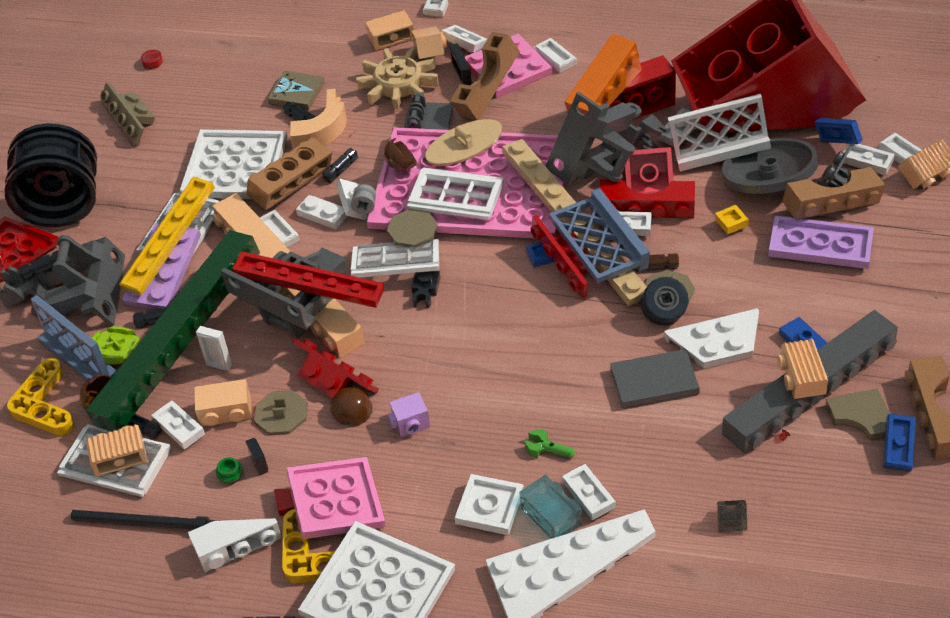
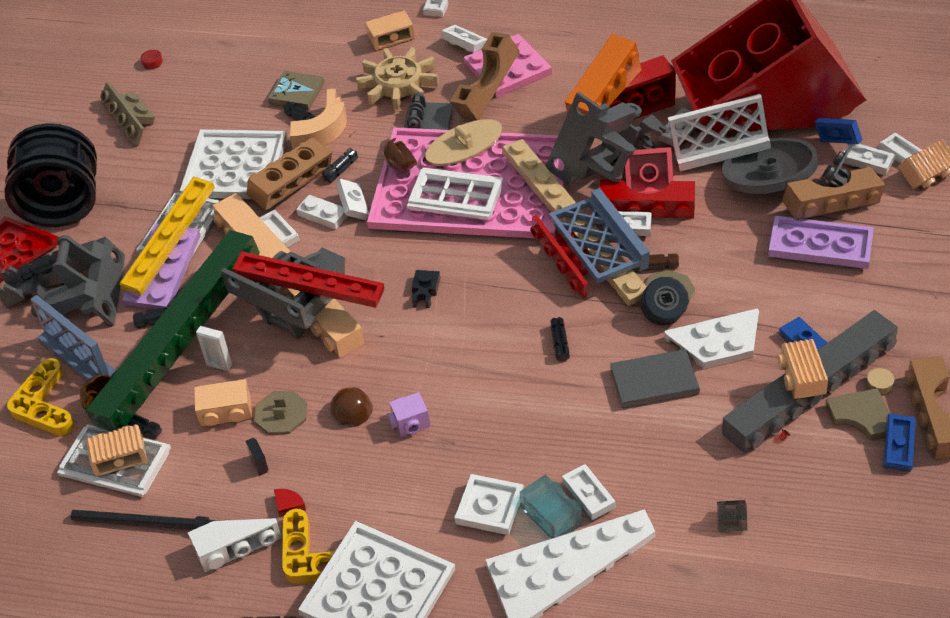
lime tile [92,326,140,364] -> none
white plate [151,400,205,450] -> none
green plate [216,457,243,483] -> none
bright pink plate [287,457,385,539] -> none
red bracket [292,338,379,398] -> none
light grey wheel [351,184,376,214] -> none
clear piece [351,239,439,277] -> none
dark tan piece [387,209,438,247] -> none
light nougat brick [411,26,447,59] -> none
black tile [450,43,472,85] -> none
bright green bar [524,429,575,459] -> none
blue tile [525,242,555,268] -> none
white tile [534,38,577,73] -> none
yellow plate [715,205,749,235] -> none
none -> black axle [550,317,570,361]
none -> tan tile [866,368,894,394]

